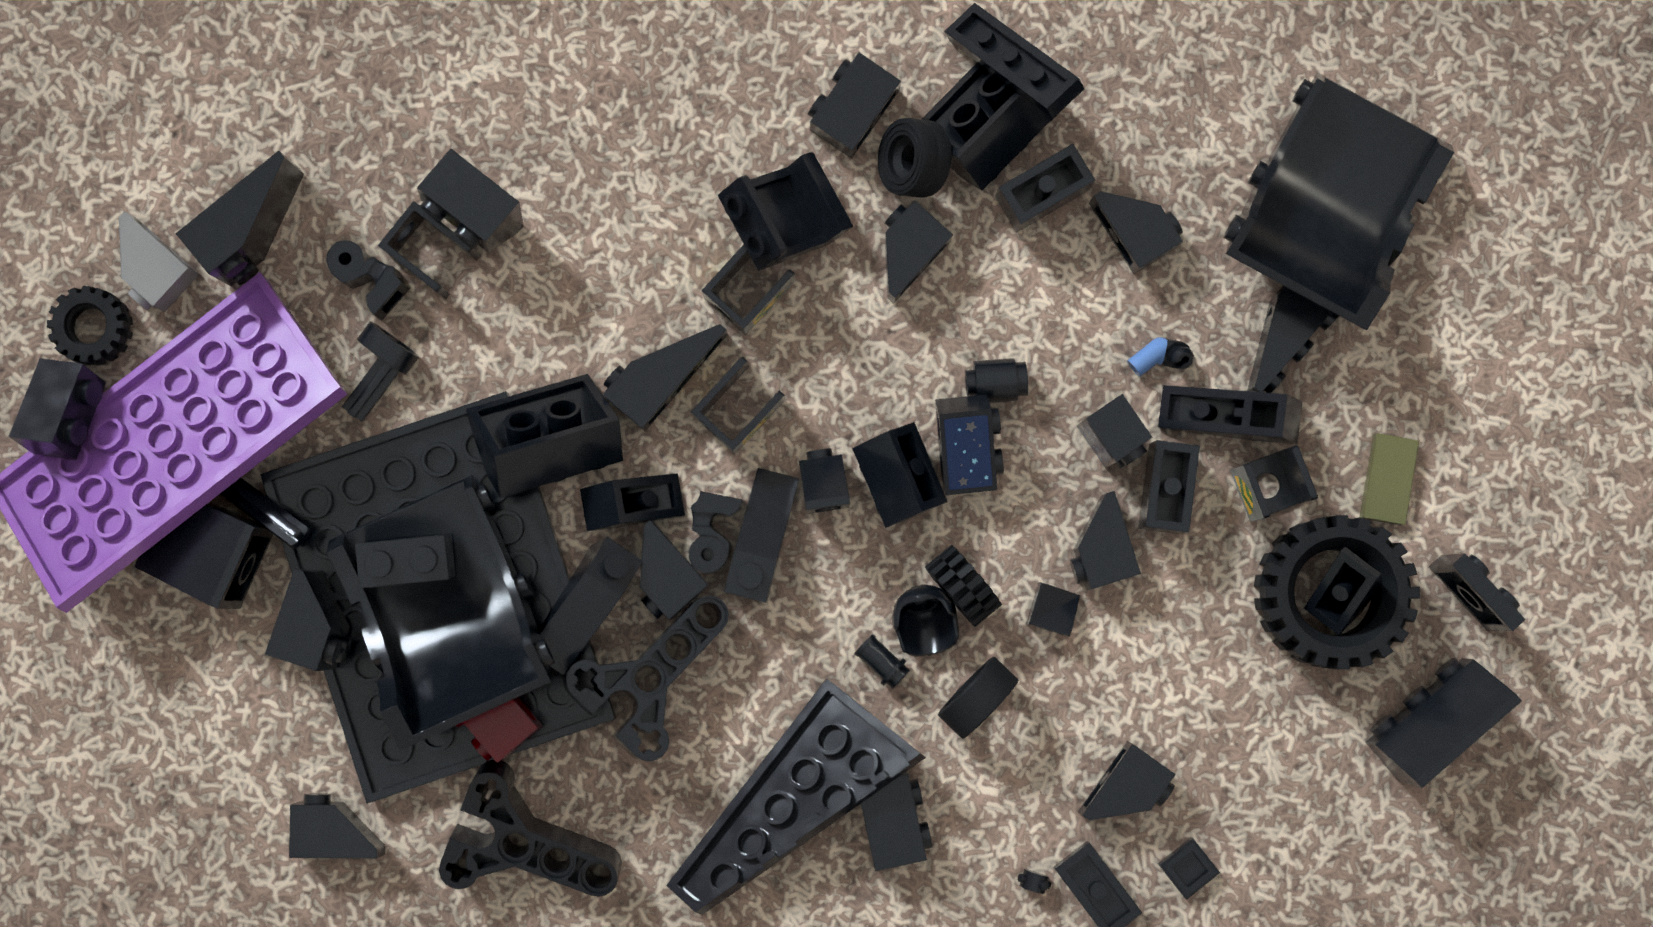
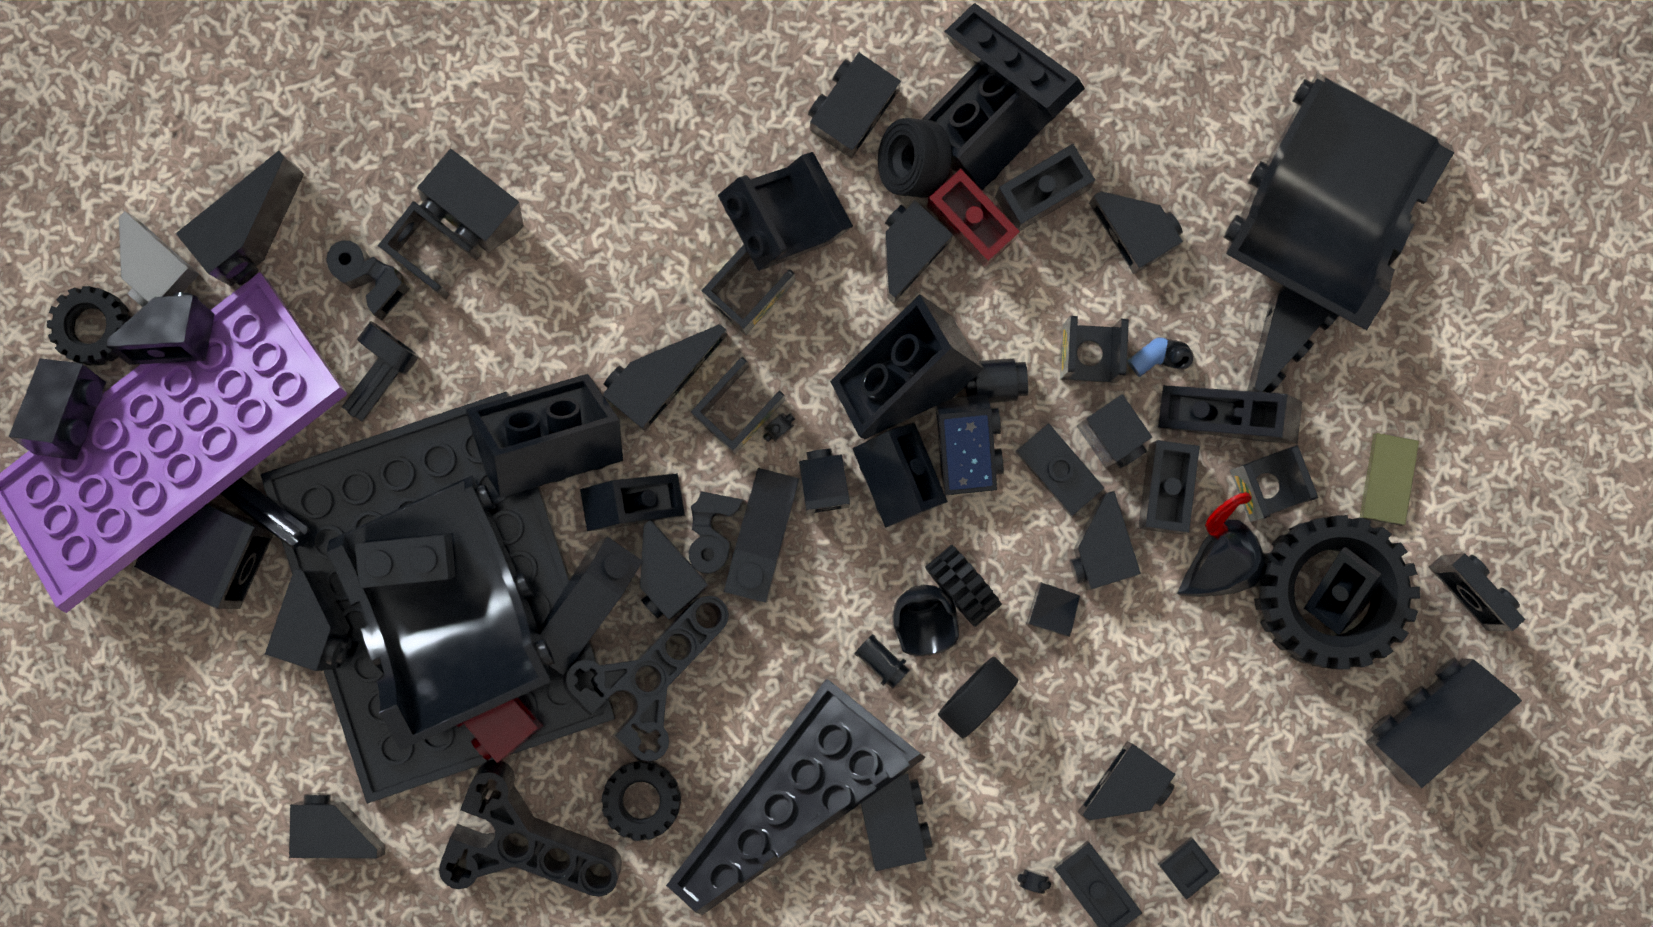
none -> black slope [106,292,215,365]
none -> black tyre [601,761,681,841]
none -> black piece [763,413,795,442]
none -> black slope [830,294,983,440]
none -> dark red brick [927,169,1020,269]
none -> black plate [1015,423,1104,516]
none -> black piece [1060,316,1129,383]
none -> black piece [1177,492,1266,597]

